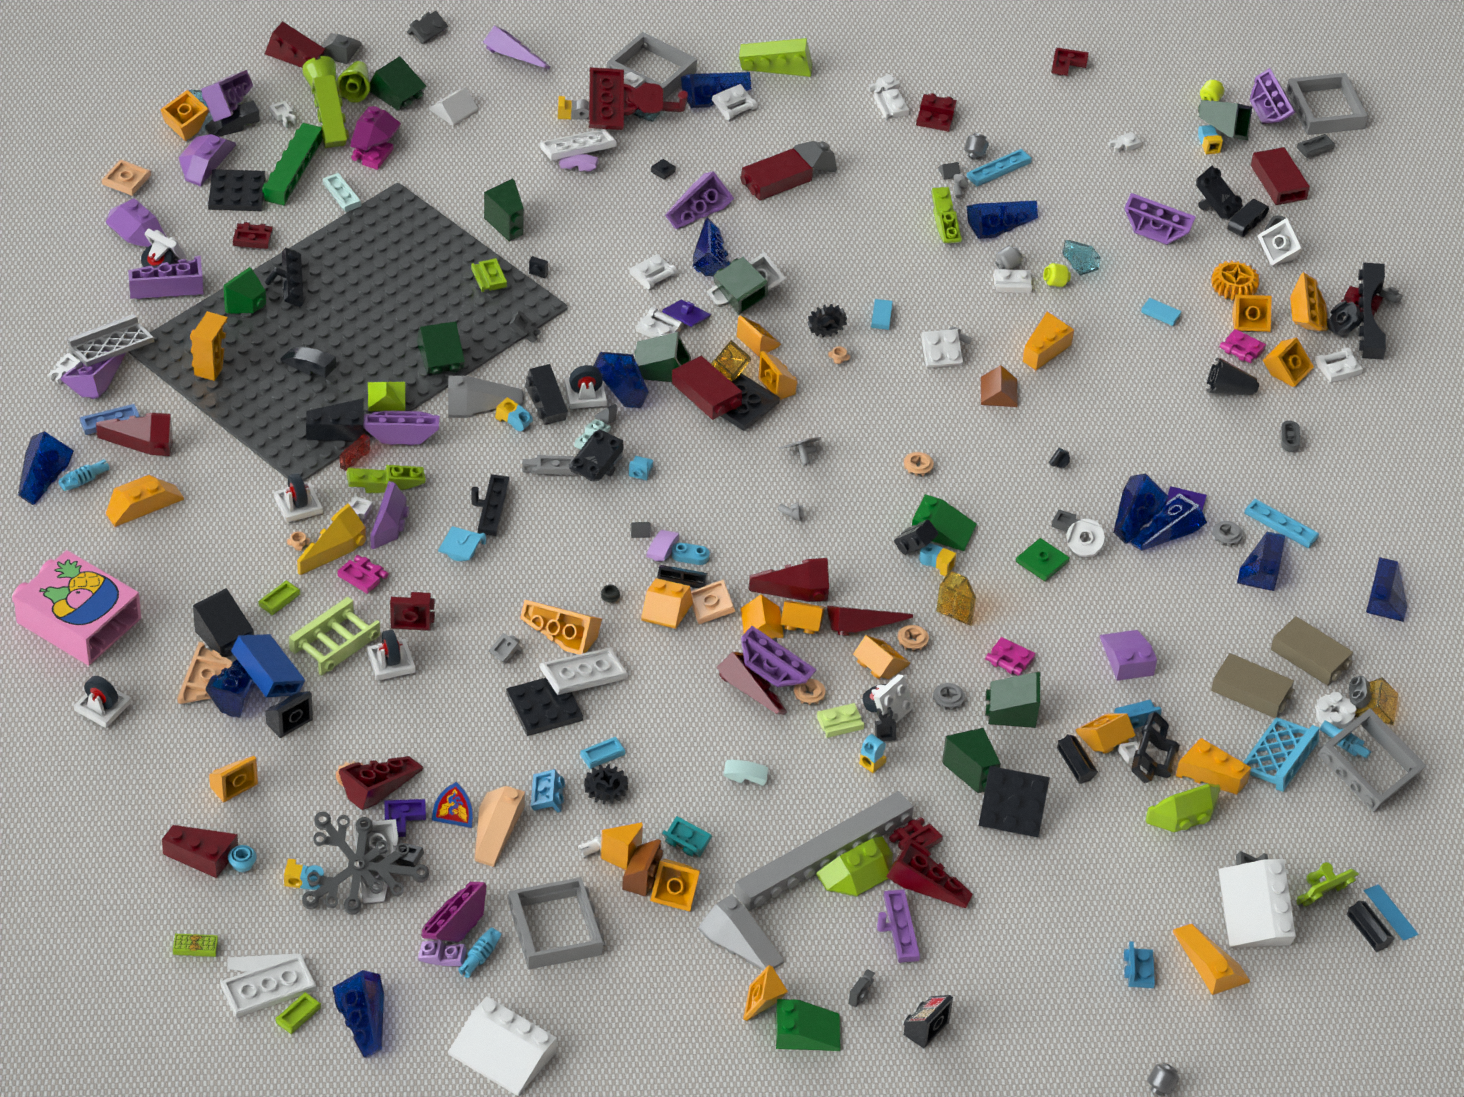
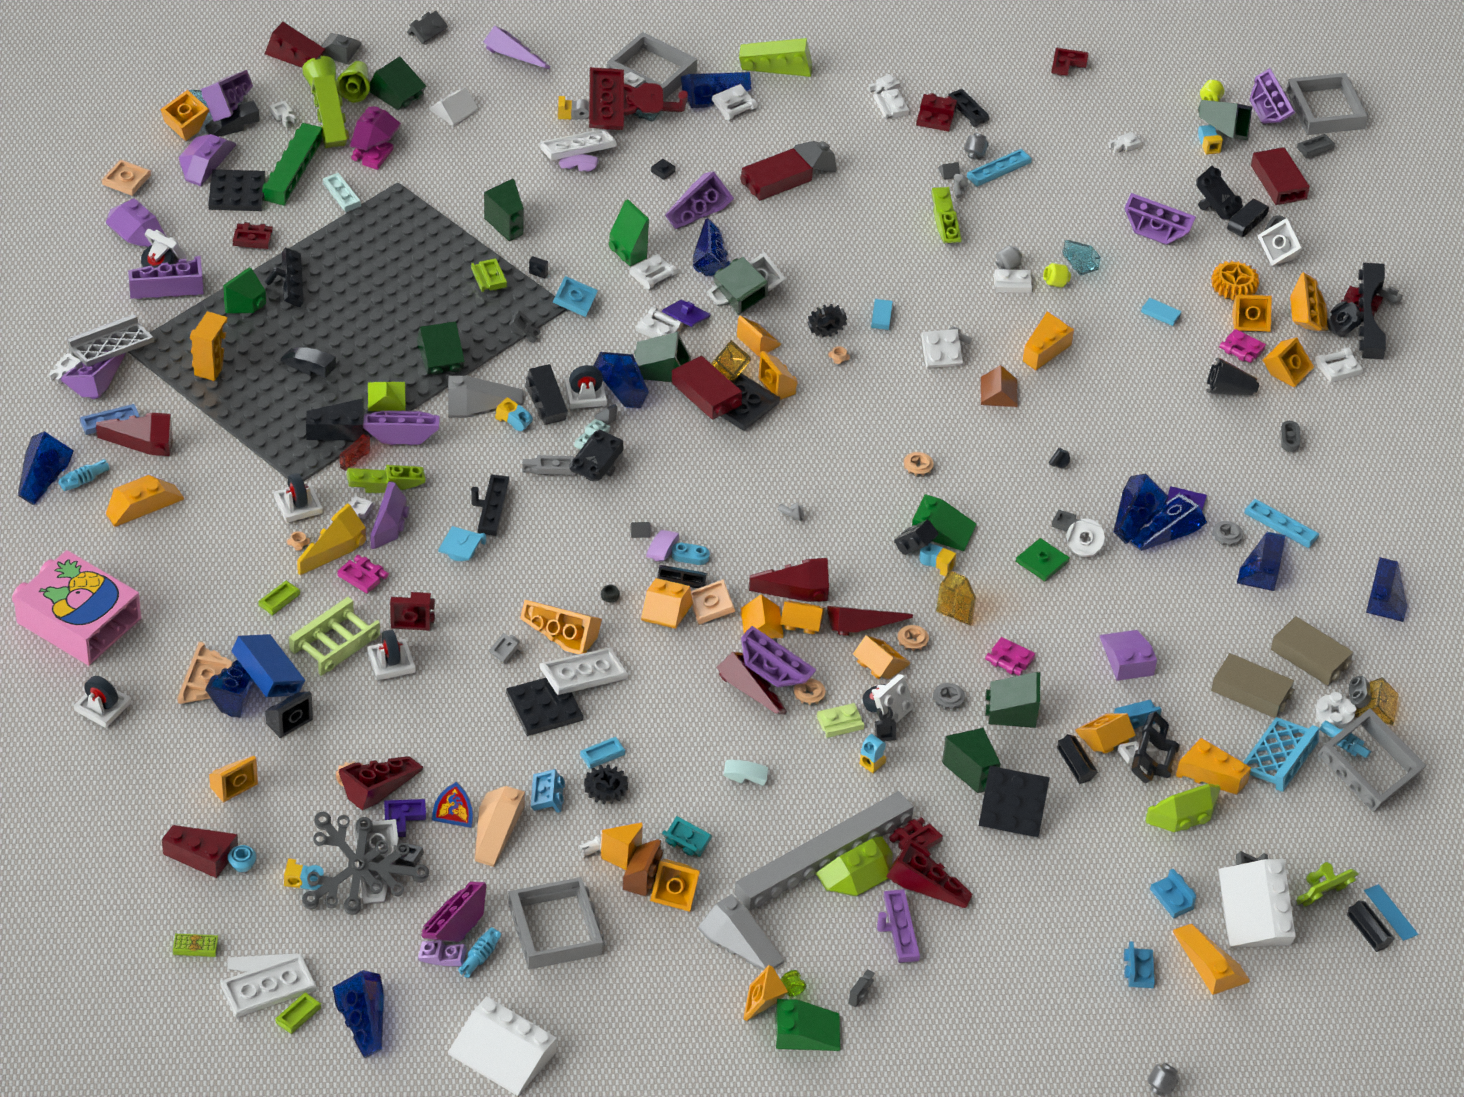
black slope [193,588,254,657] -> none
medium azure bracket [629,456,653,480] -> none
light grey shield [779,437,821,464] -> none
black slope [903,995,953,1049] -> none
clear blue wedge [966,200,1038,239] -> none
none -> medium azure plate [553,276,598,317]
none -> green slope [609,199,649,266]
none -> clear neon green wheel [781,970,807,997]
none -> black plate [948,89,989,127]
none -> dark azure bracket [1150,869,1196,919]

